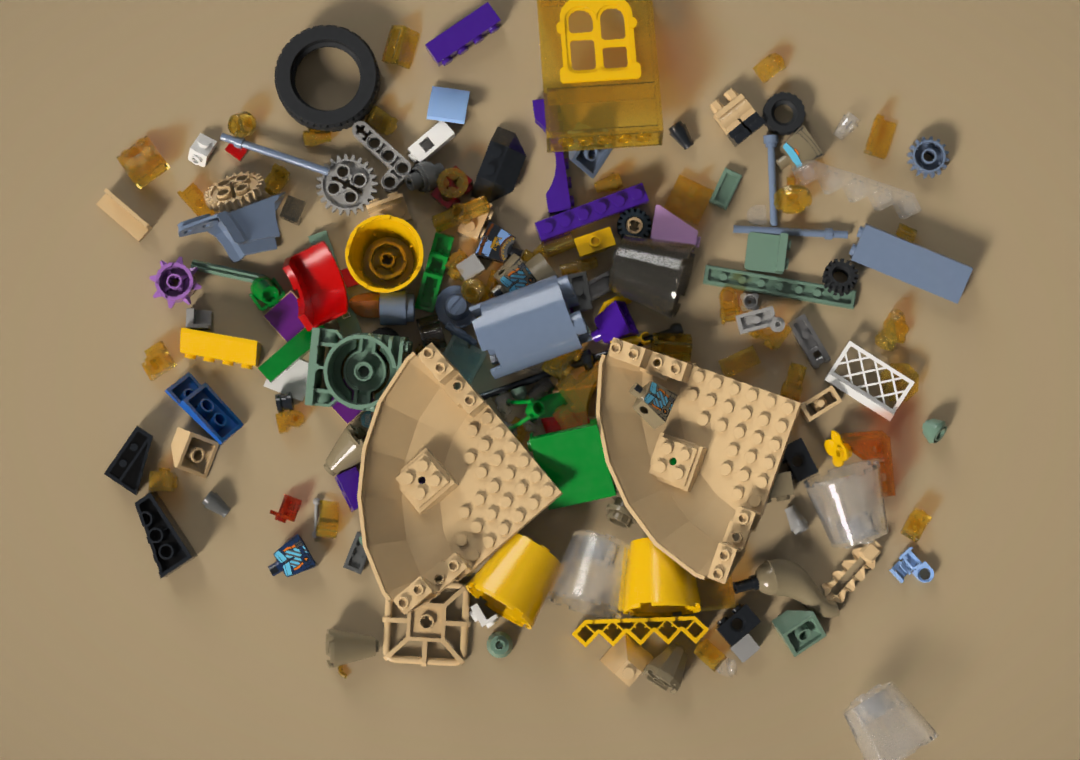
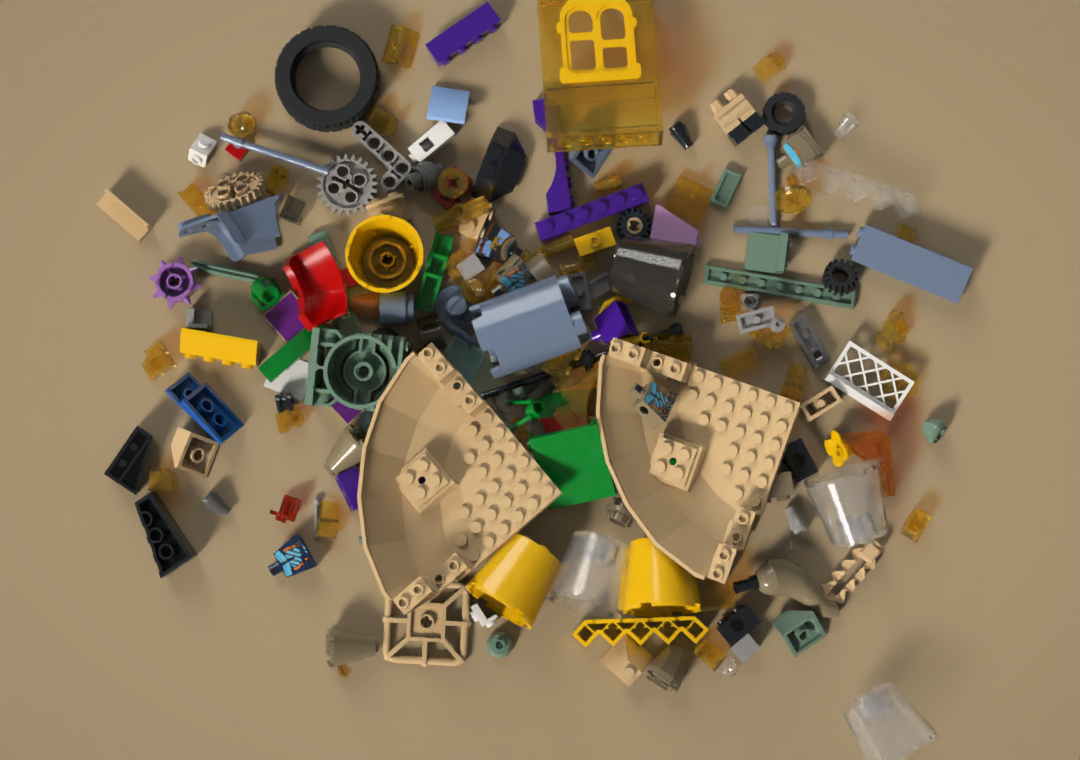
clear yellow slope [116,136,170,190] -> none
clear yellow cone [303,128,331,147] -> none
dark grey plate [343,531,368,574] -> none
clear yellow panel [863,114,896,159] -> none
light blue piece [889,547,934,583] -> none
sand blue gear [907,136,949,179] -> none

